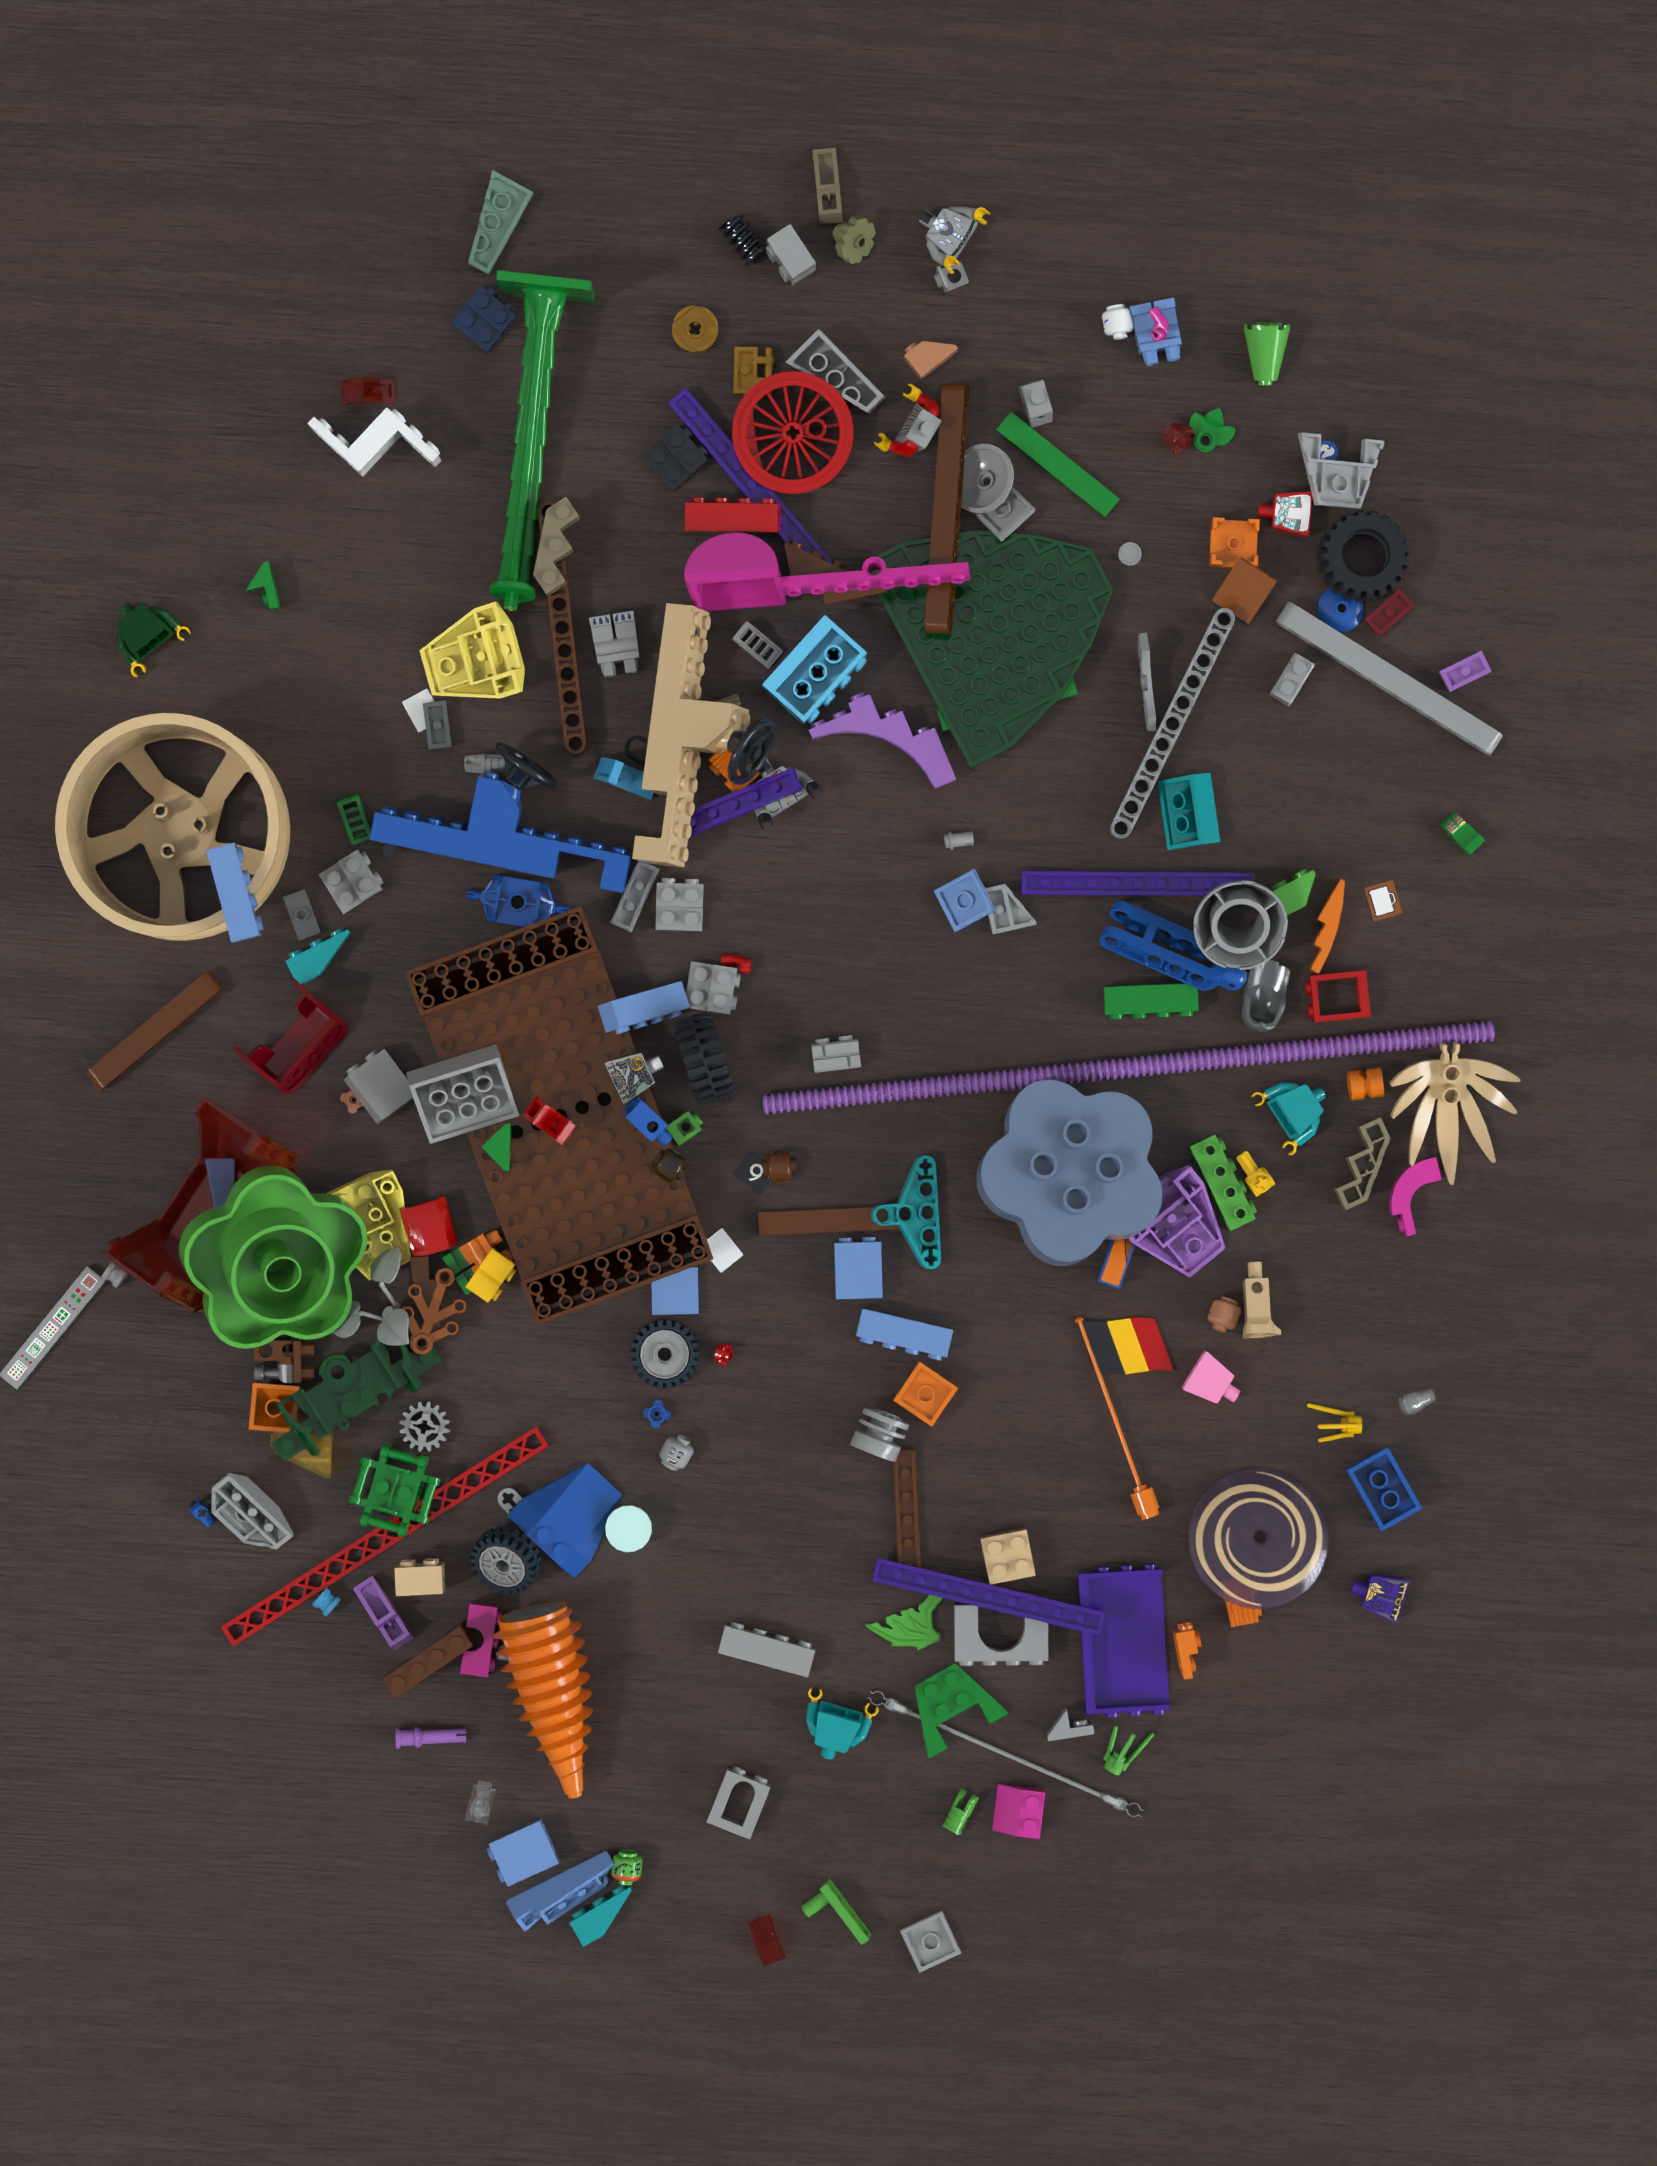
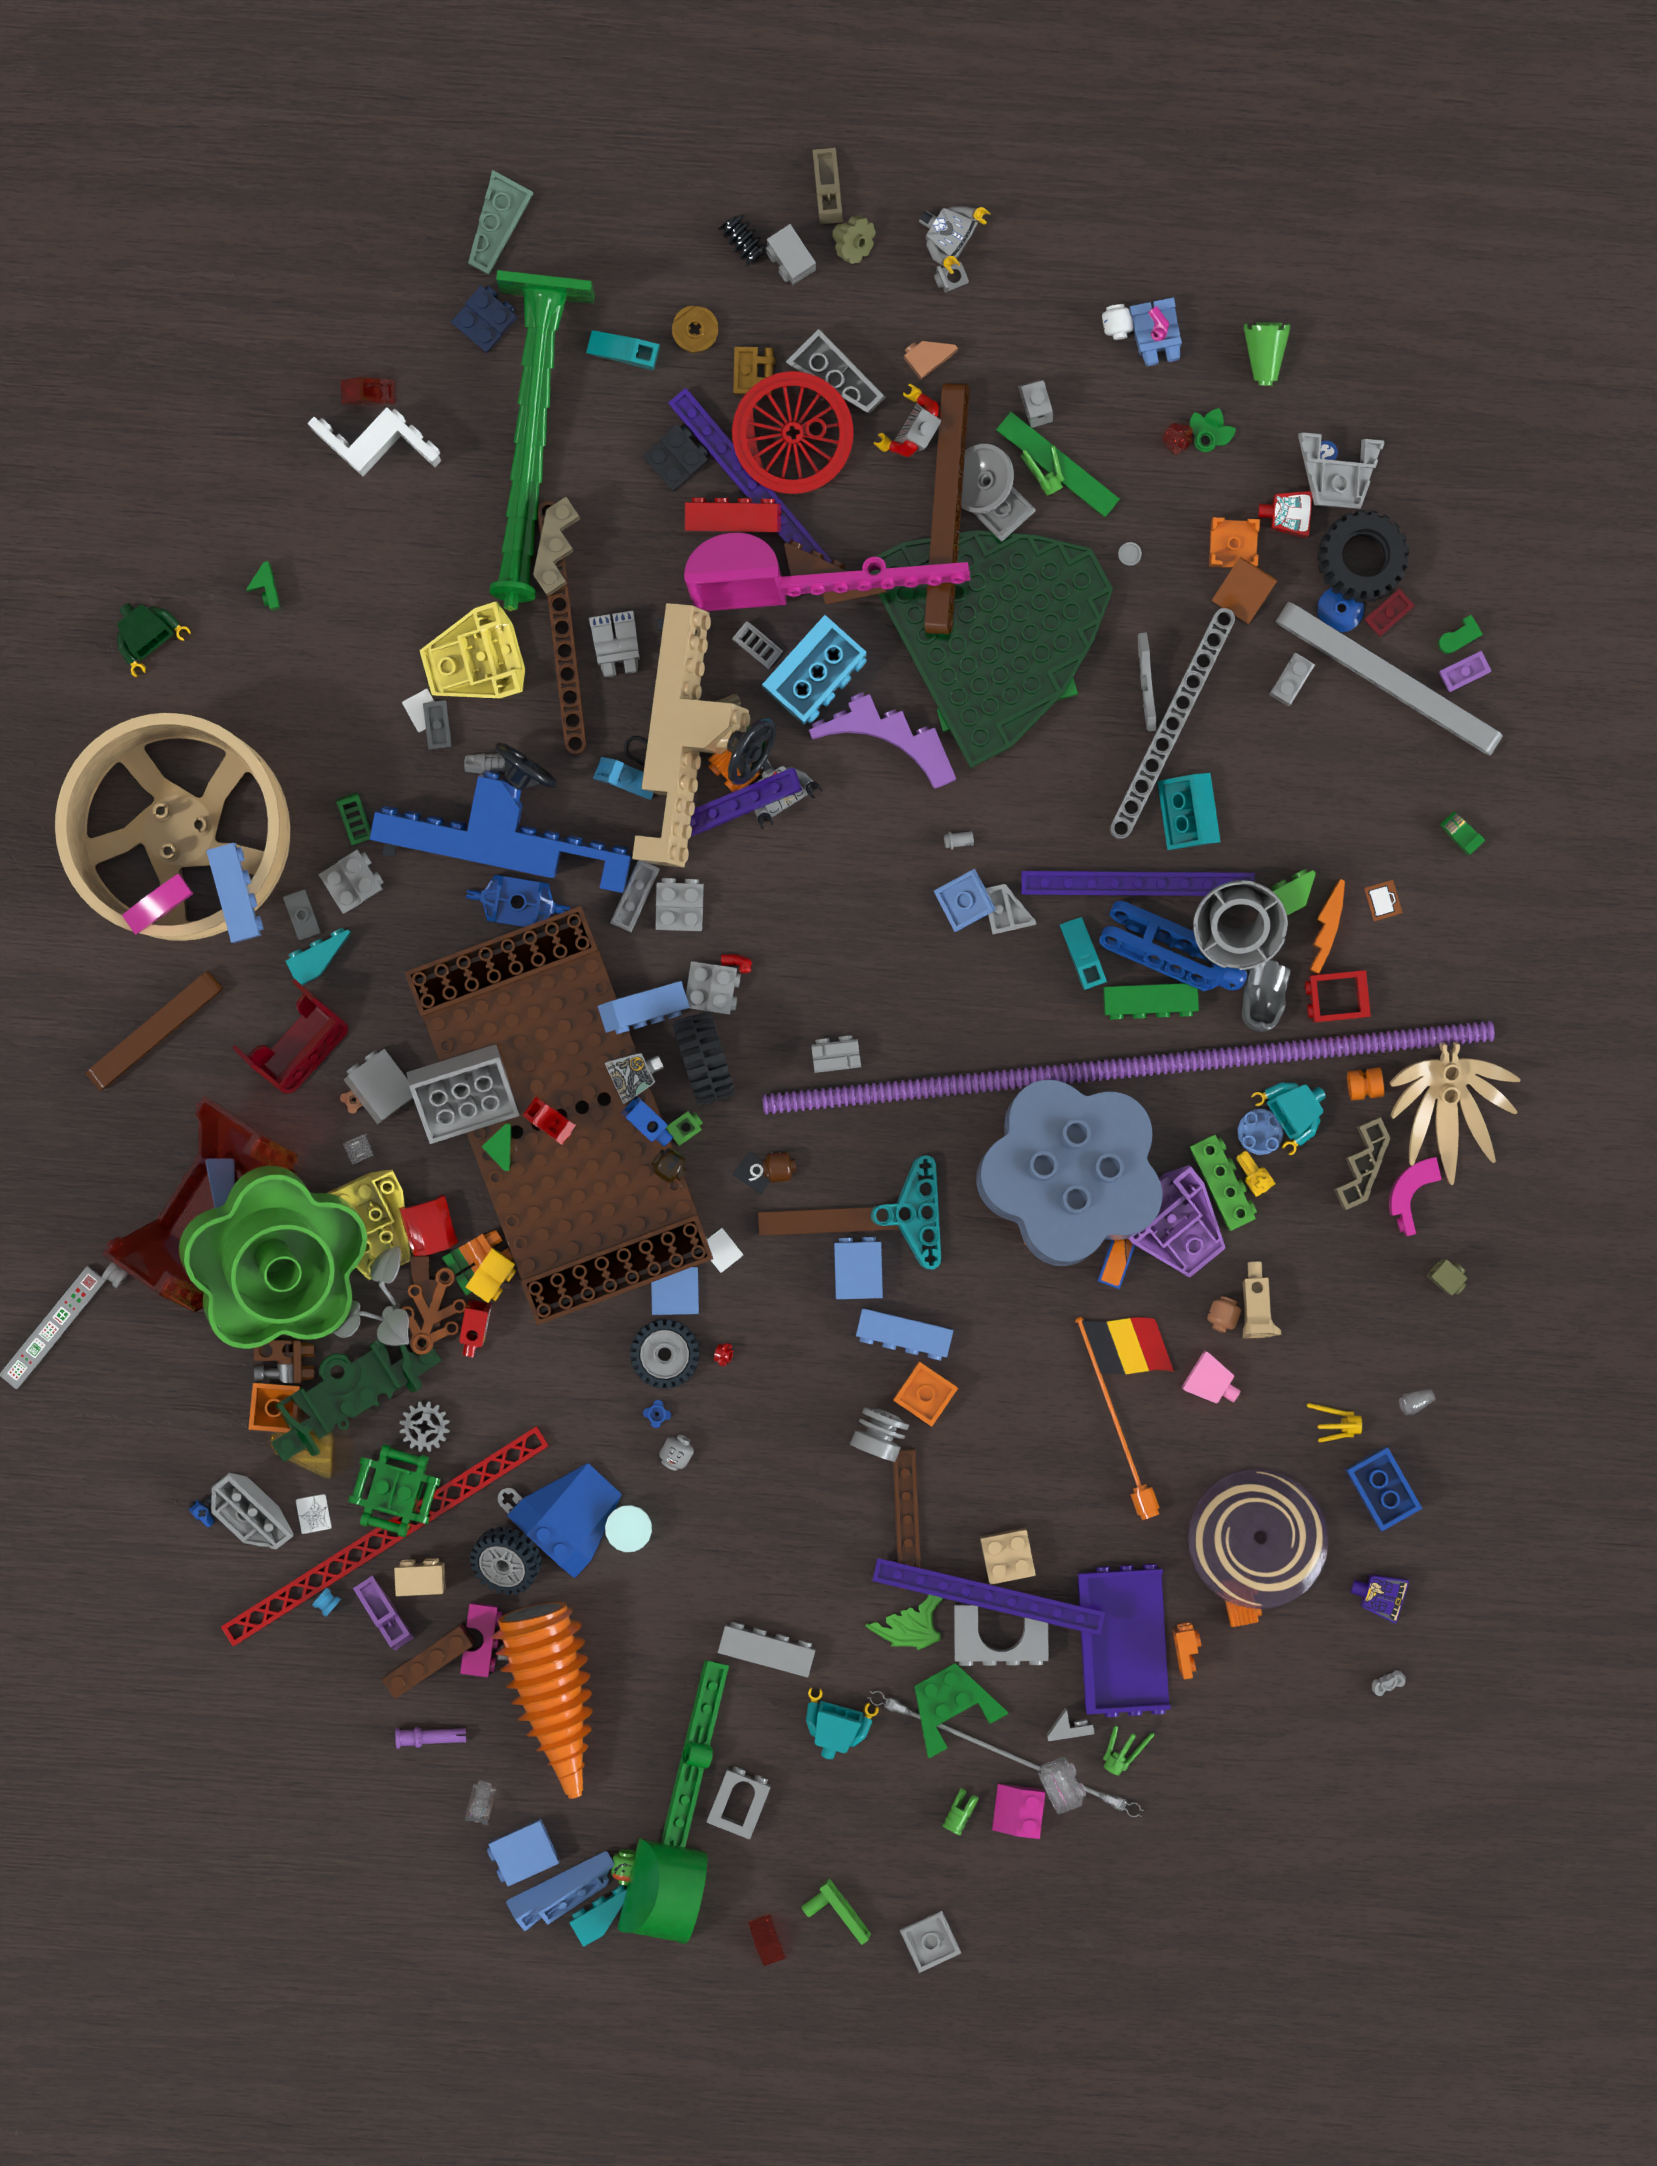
none -> dark pink slope [122,874,193,935]
none -> white sticker [296,1494,331,1534]
none -> clear tile [343,1134,374,1165]
none -> red torso [459,1299,492,1357]
none -> teal slope [586,330,660,371]
none -> green plate [618,1660,729,1944]
none -> bright green plant [1020,445,1065,496]
none -> clear brick [1038,1757,1086,1814]
none -> teal slope [1060,917,1107,990]
none -> medium blue dish [1238,1109,1284,1155]
none -> light grey piece [1372,1670,1406,1696]
none -> olive brick [1426,1258,1468,1296]
none -> green leg [1437,615,1483,654]

